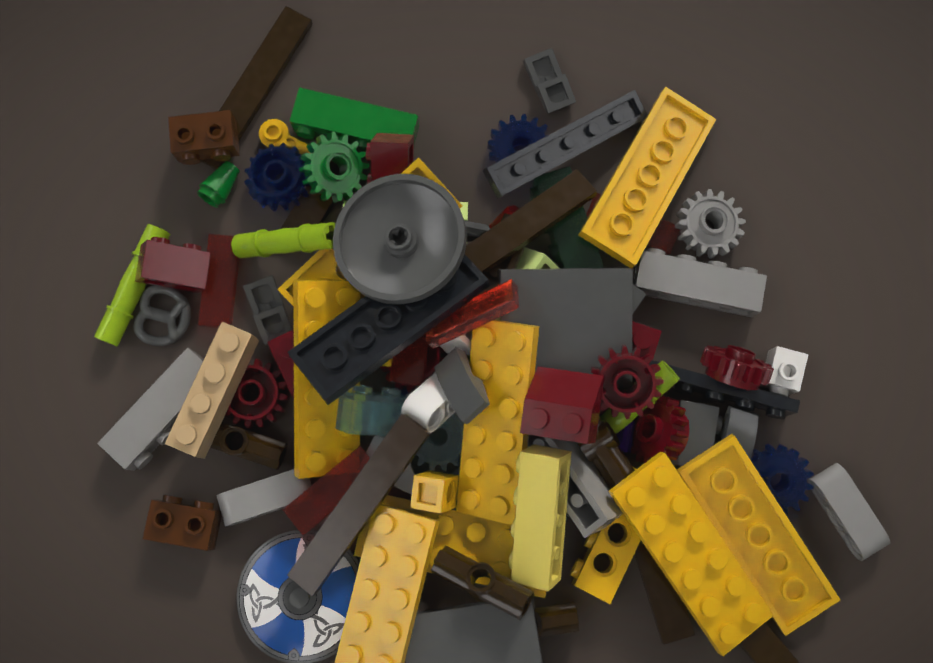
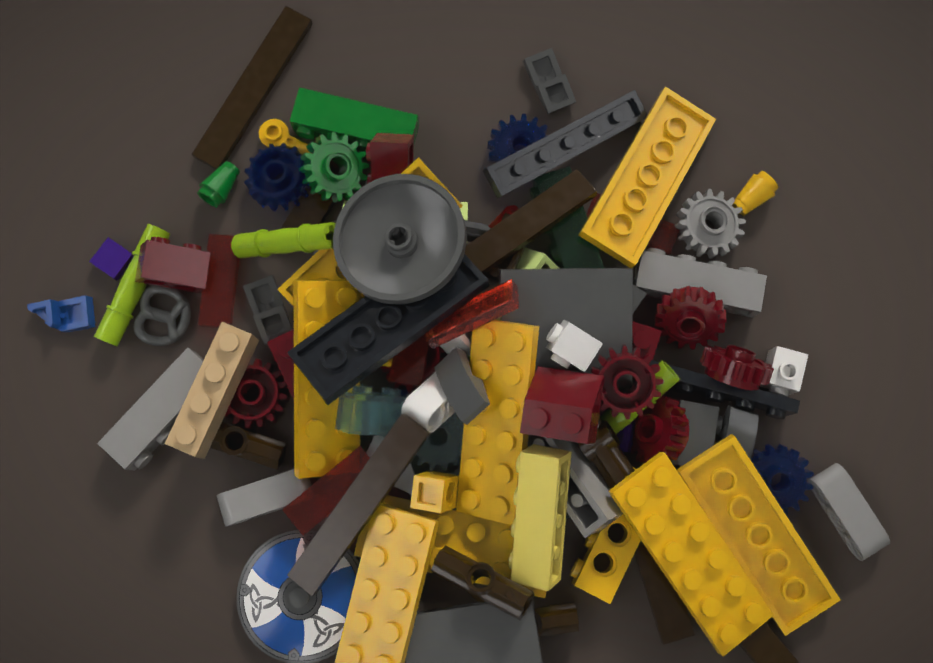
reddish brown brick [143,494,222,551] -> none
reddish brown brick [168,110,240,165] -> none
none -> blue slope [27,295,96,332]
none -> dark purple tile [89,237,134,281]
none -> white brick [546,320,603,372]
none -> dark red gear [655,286,727,350]
none -> yellow cone [732,171,779,216]

